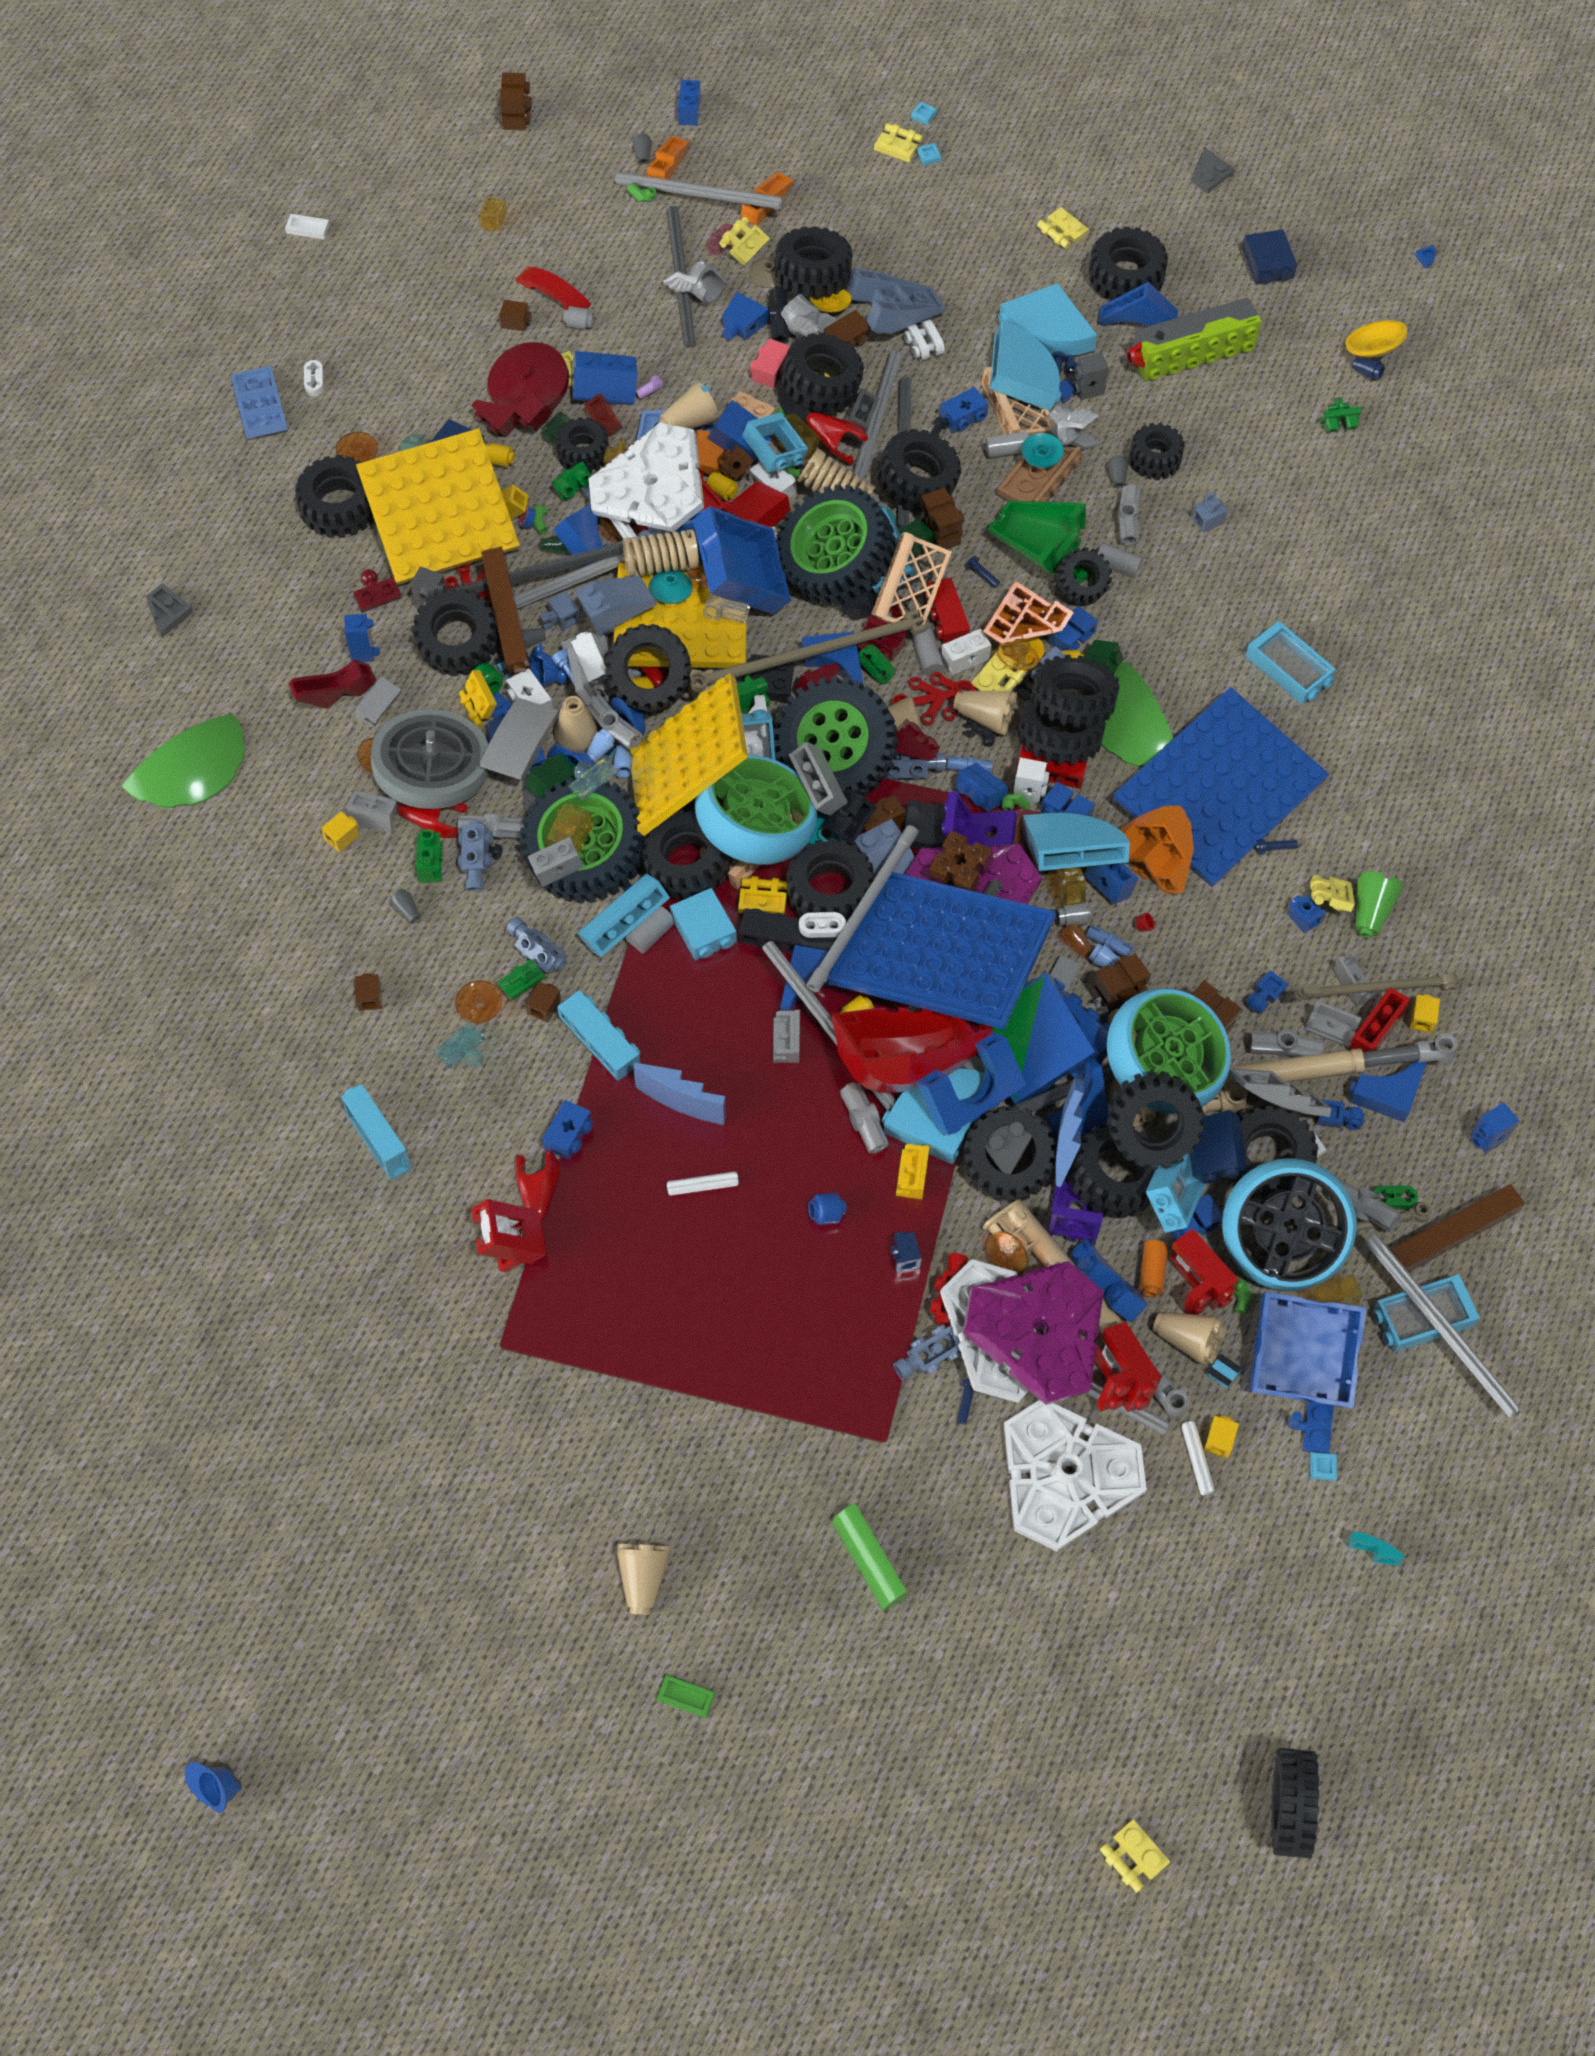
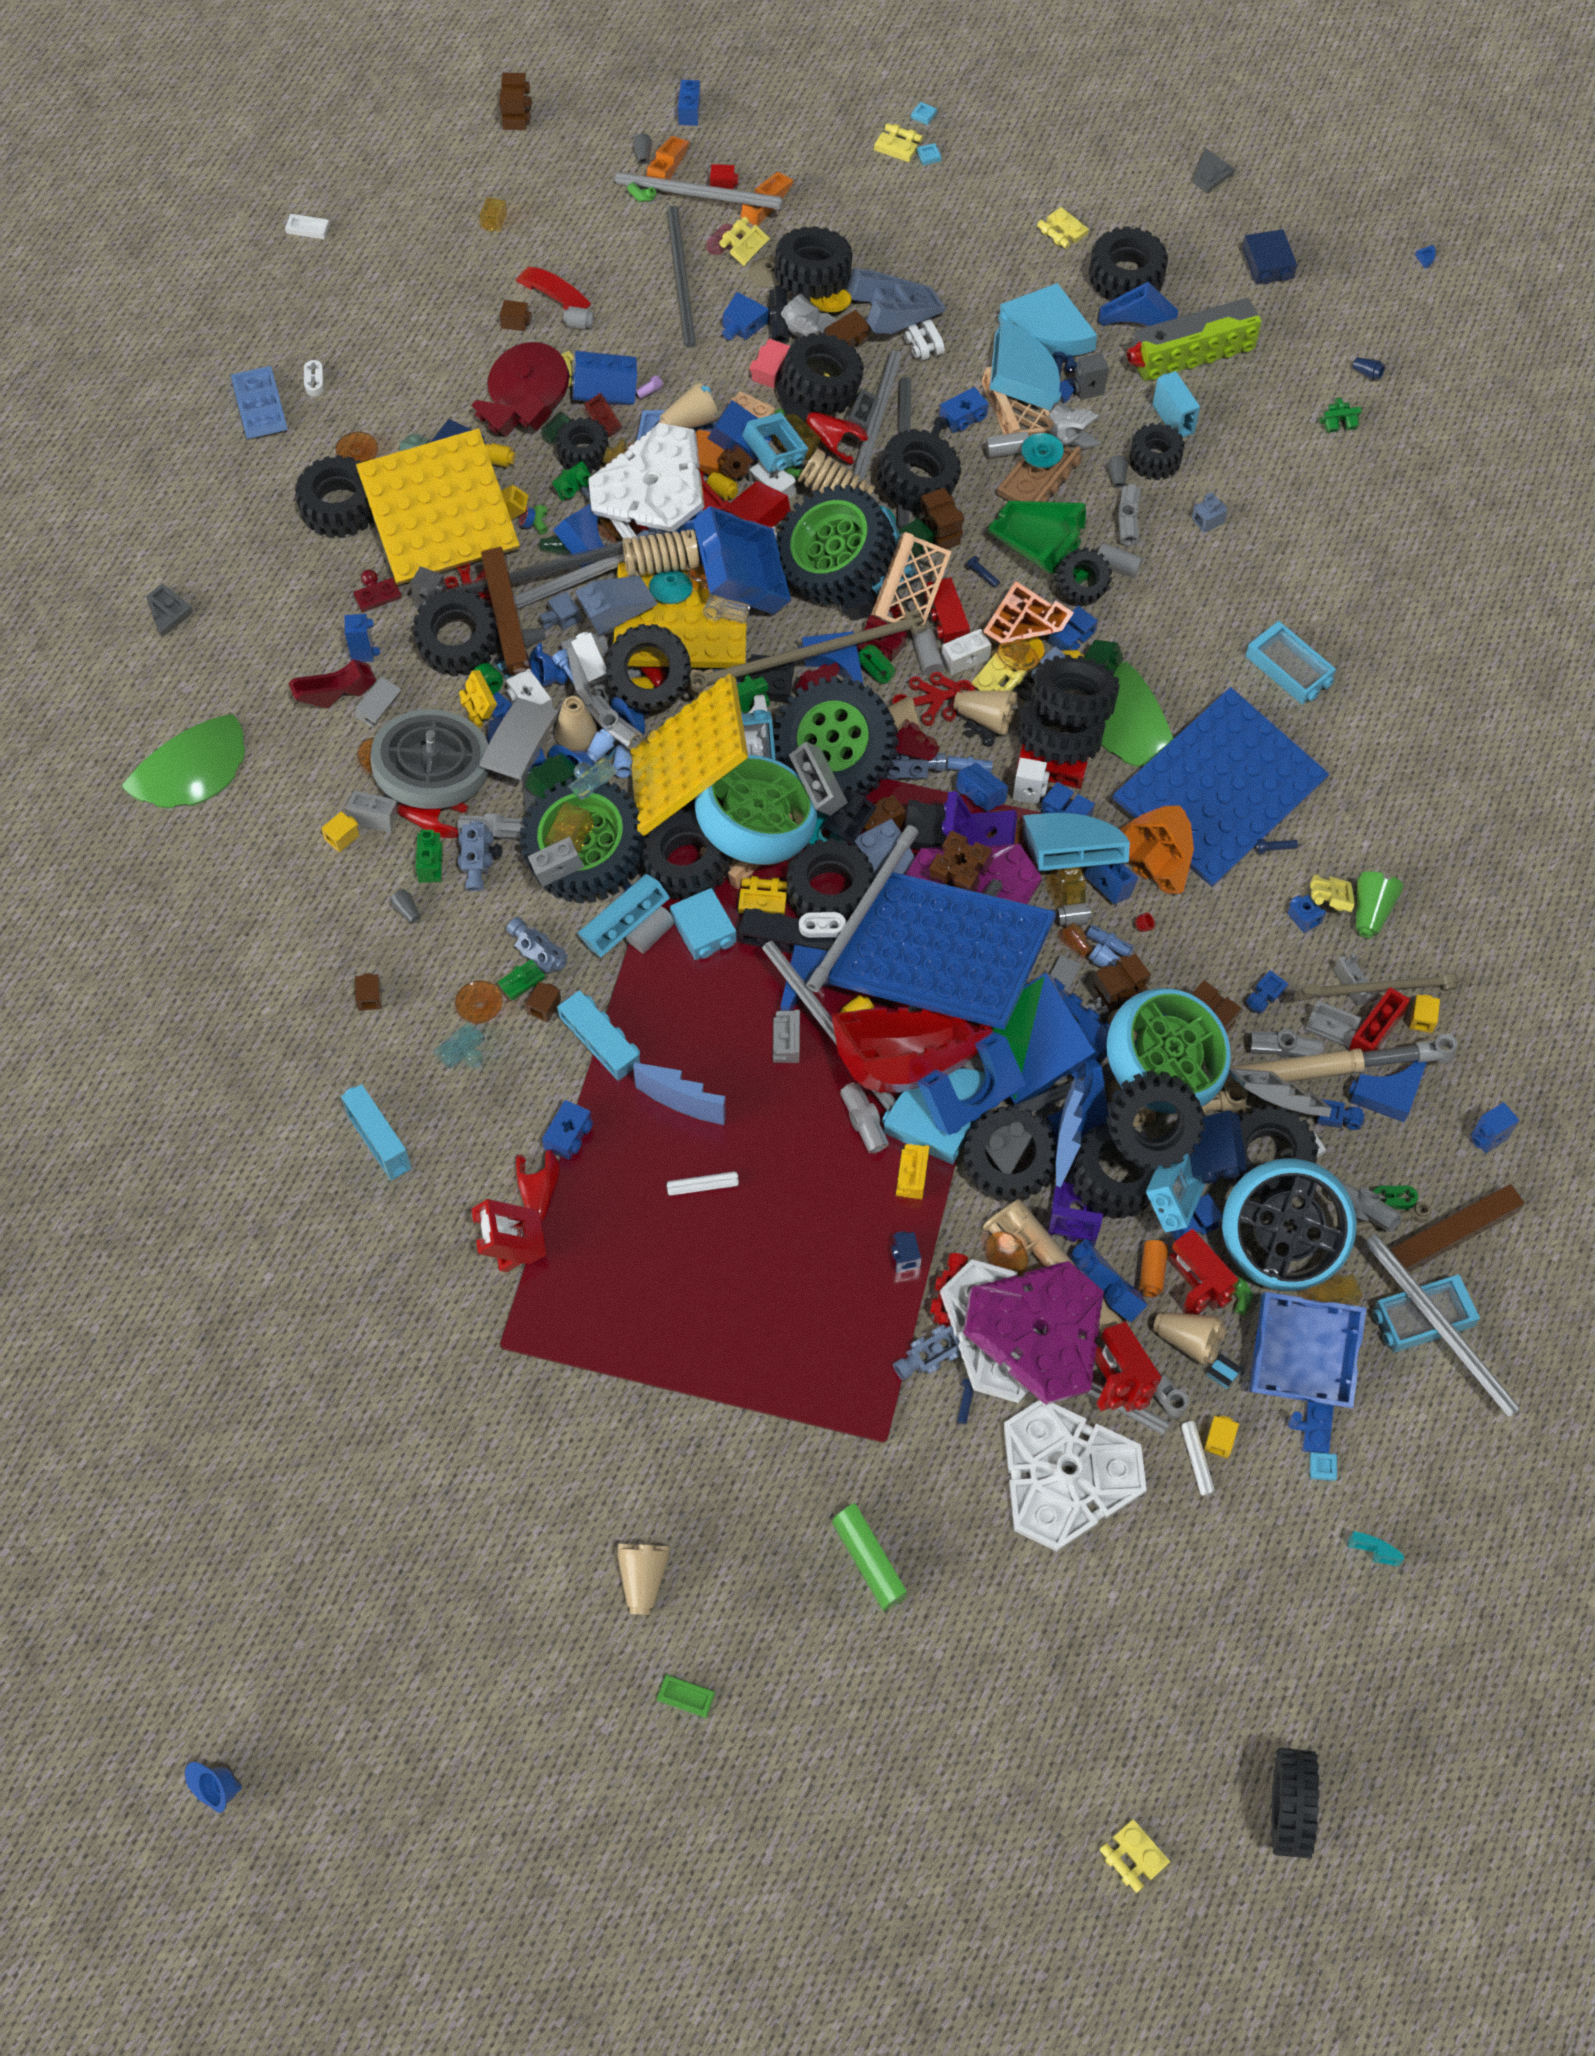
light grey helmet [663,260,726,305] -> none
blue head [808,1192,846,1225] -> none
bright green arm [1001,793,1030,811] -> none
yellow dish [1345,320,1408,358] -> none
none -> red brick [710,164,739,190]
none -> medium azure brick [1152,371,1200,437]

